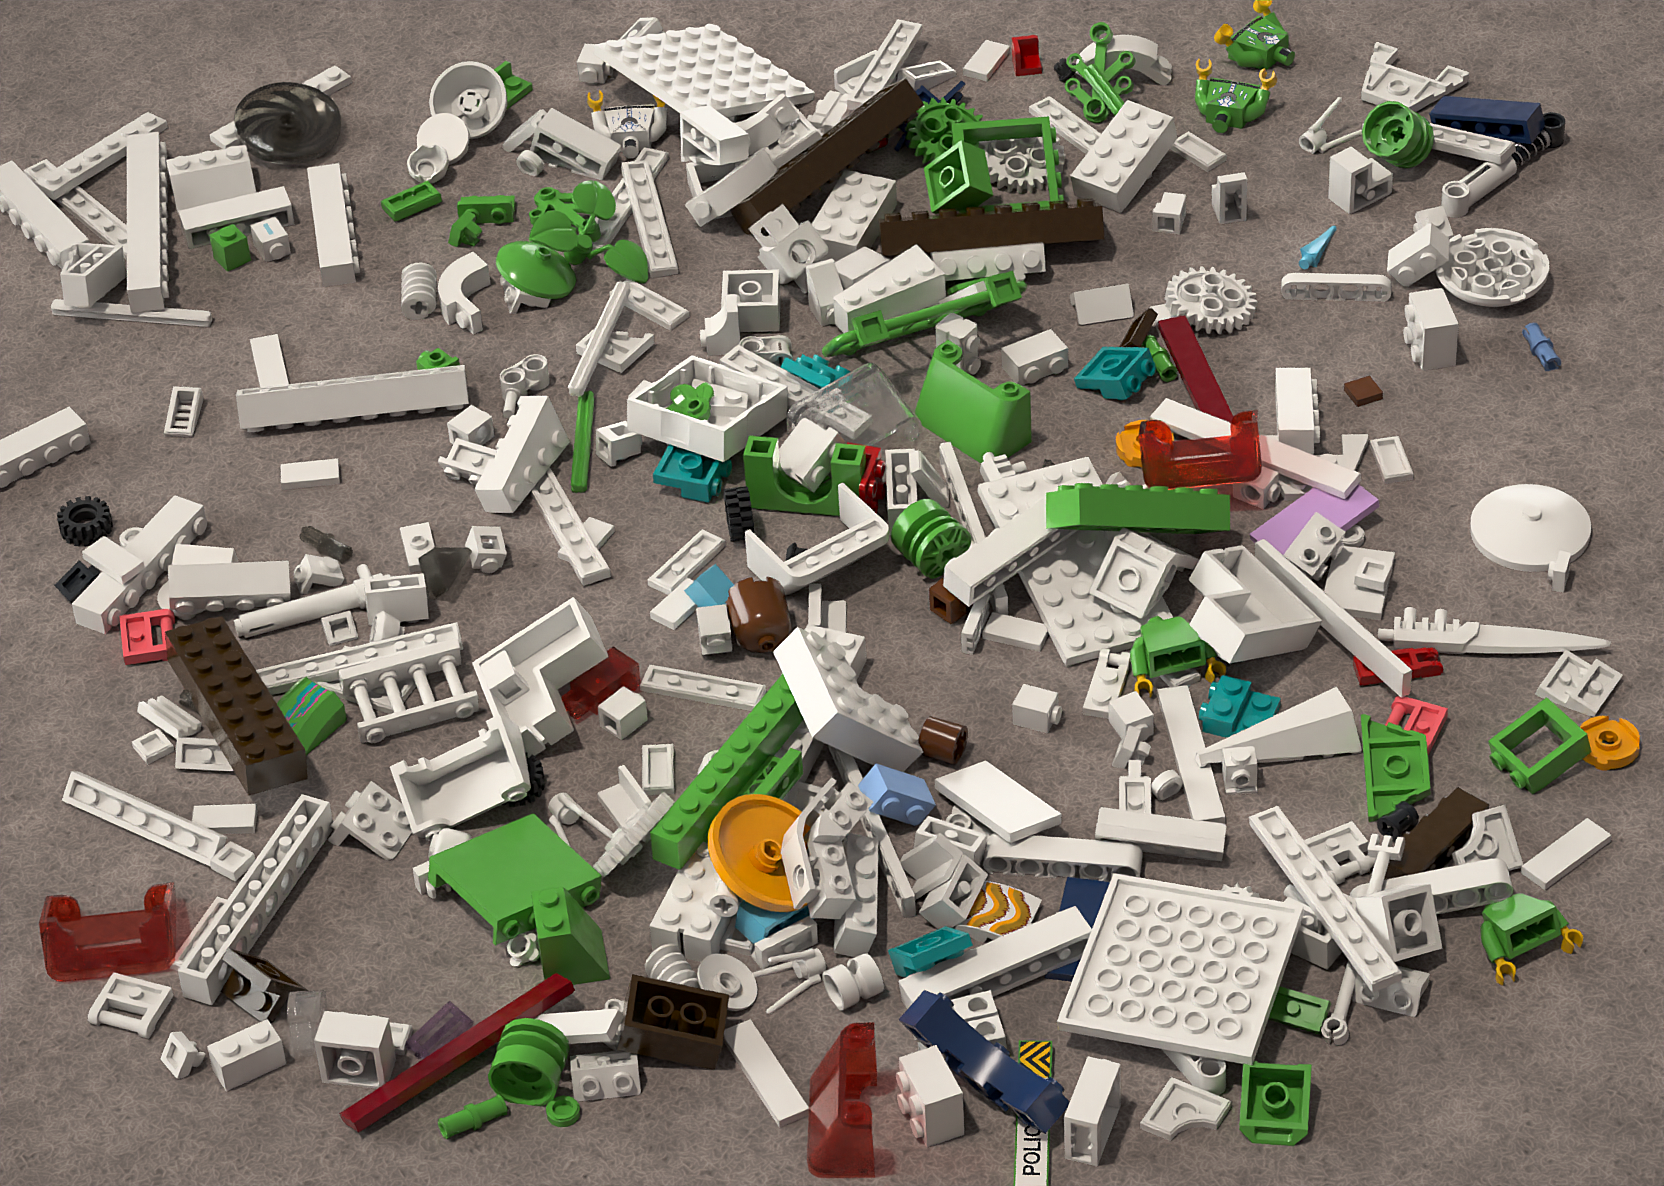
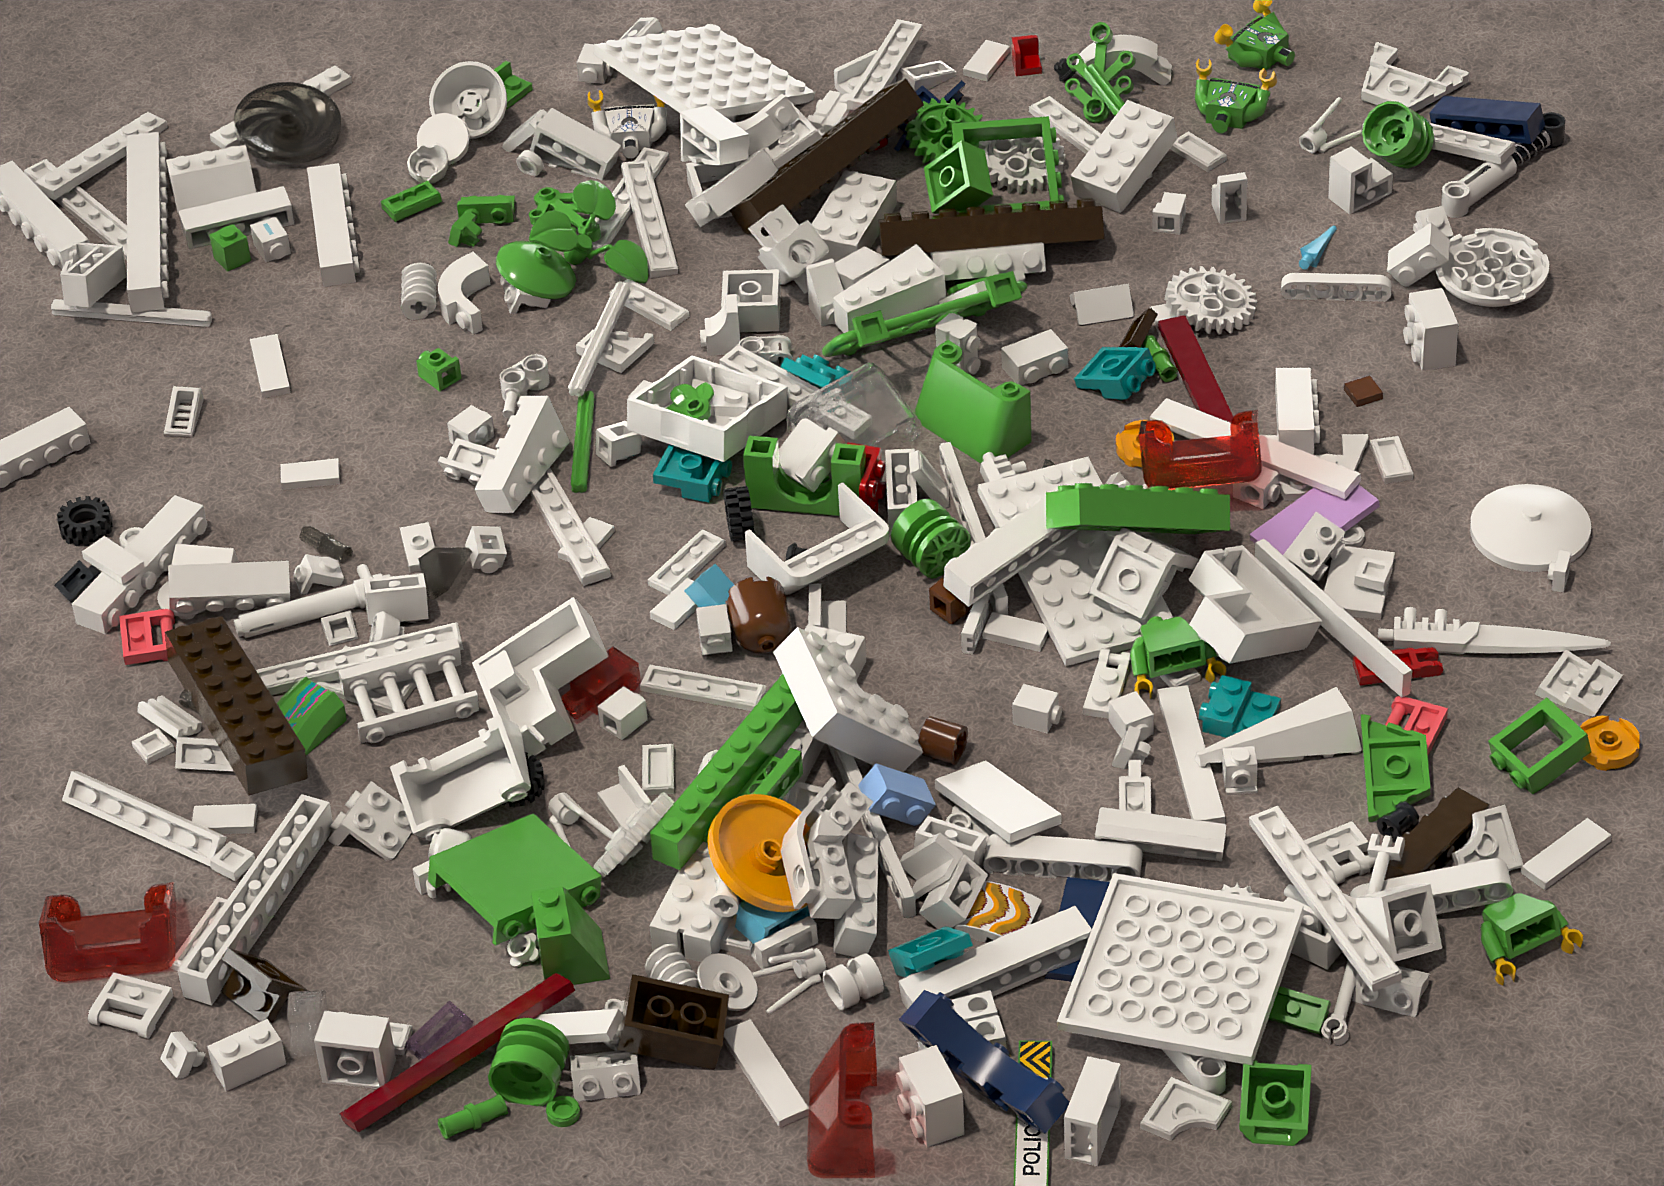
white brick [236,365,469,432] -> none
white tile [1151,770,1183,800] -> none
medium blue pin [1522,323,1561,371] -> none

